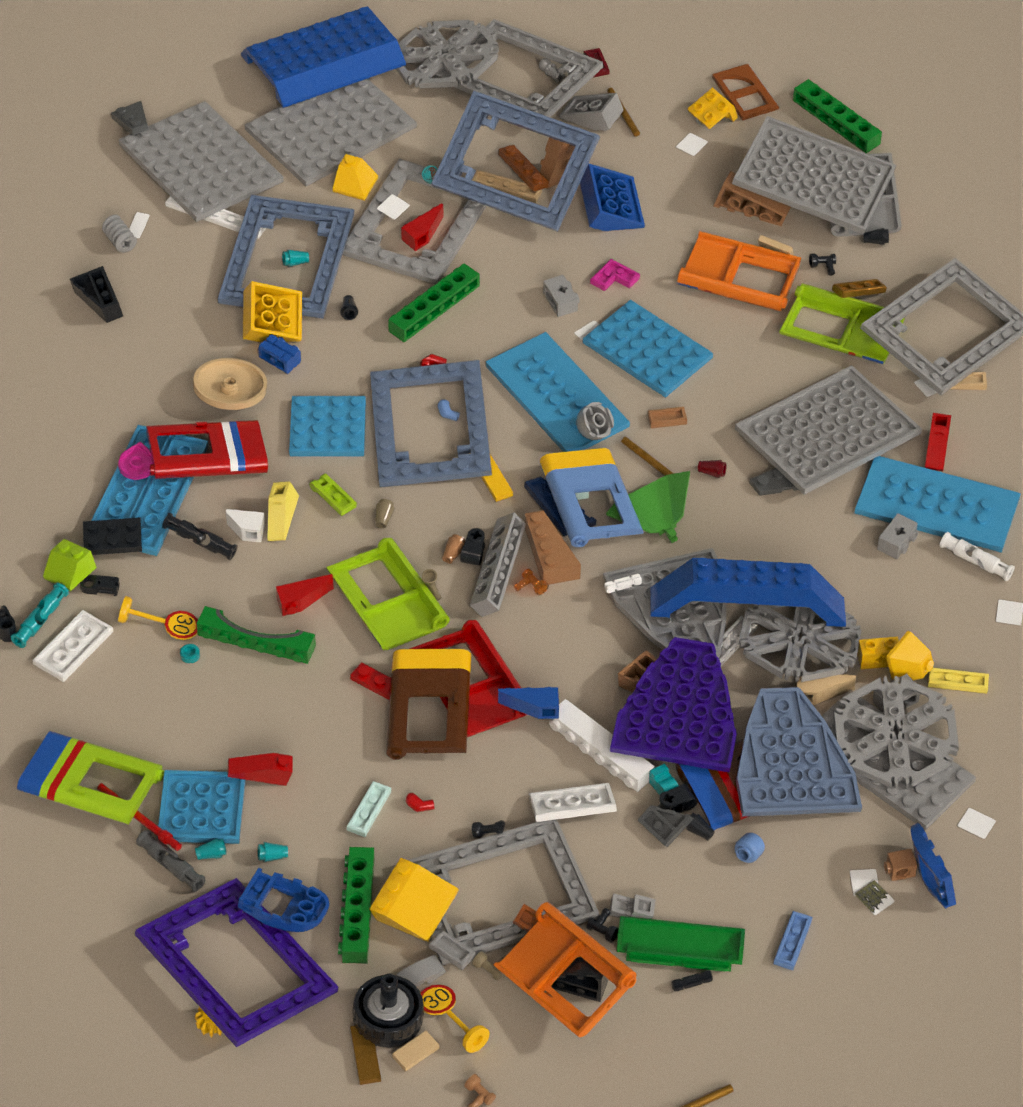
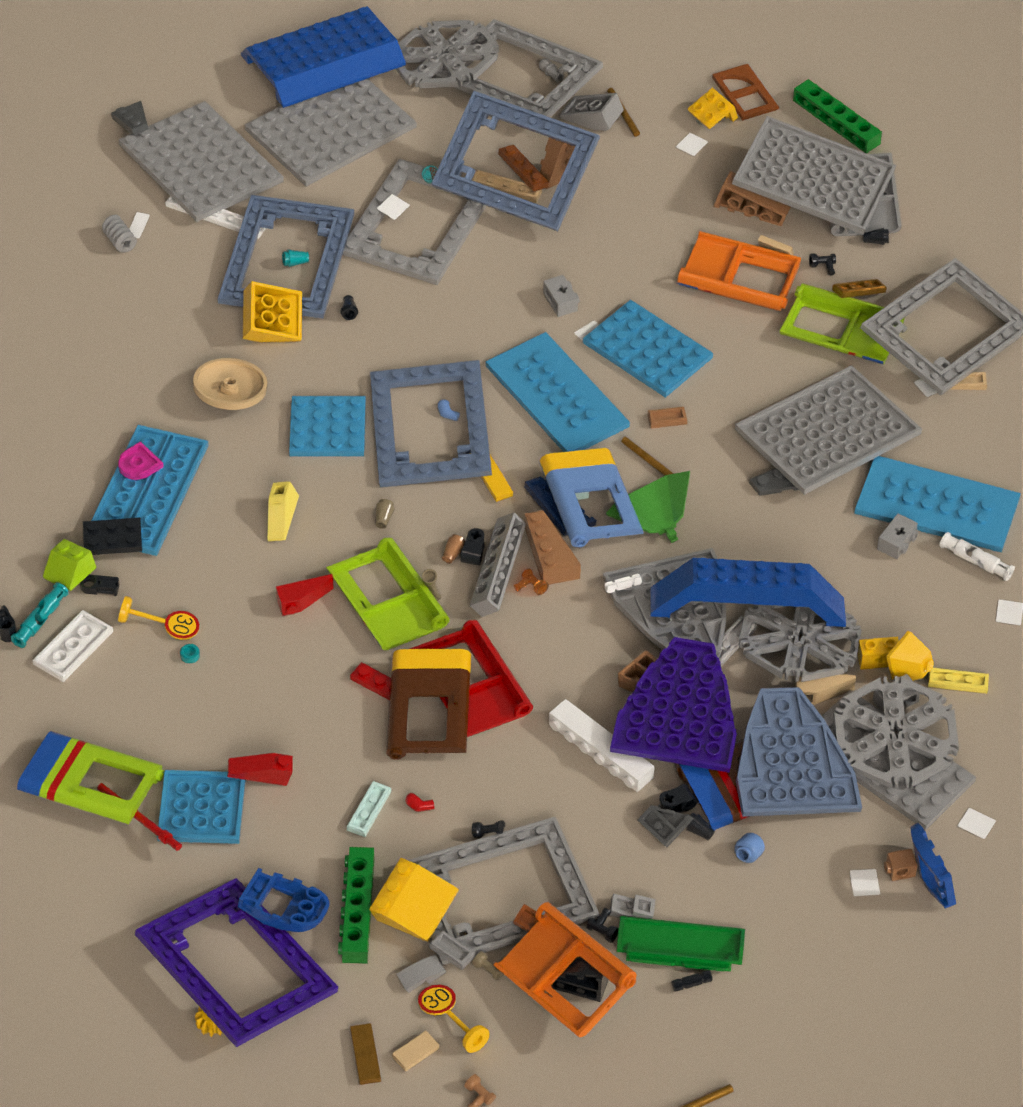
black wedge [70,266,123,323] -> none
dark grey piece [136,830,206,892] -> none
red piece [146,420,268,479] -> none
black piece [162,513,238,560] -> none
teal cone [195,838,227,860] -> none
green arch [196,606,316,664] -> none
white slope [226,509,265,542] -> none
teal cone [257,842,288,862] -> none
blue brick [258,334,301,374] -> none
lime plate [309,473,357,516] -> none
yellow slope [332,154,378,201] -> none
black wheel [353,973,424,1048] -> none
green brick [388,263,480,342] -> none
red slope [401,203,444,251] -> none
red arm [420,354,447,366] -> none
blue slope [498,687,559,719] -> none
white tile [529,783,617,822] -> none
light grey cylinder [576,402,614,440] -> none
blue slope [580,163,645,231] -> none
dark red tile [584,48,610,77] -> none
dark pink tile [590,259,640,291] -> none
teal leg [649,763,679,795] -> none
dark red cone [698,460,727,478] -> none
medium blue tile [773,911,813,970] -> none
sticker [855,880,895,915] -> none
red slope [925,413,952,471] -> none

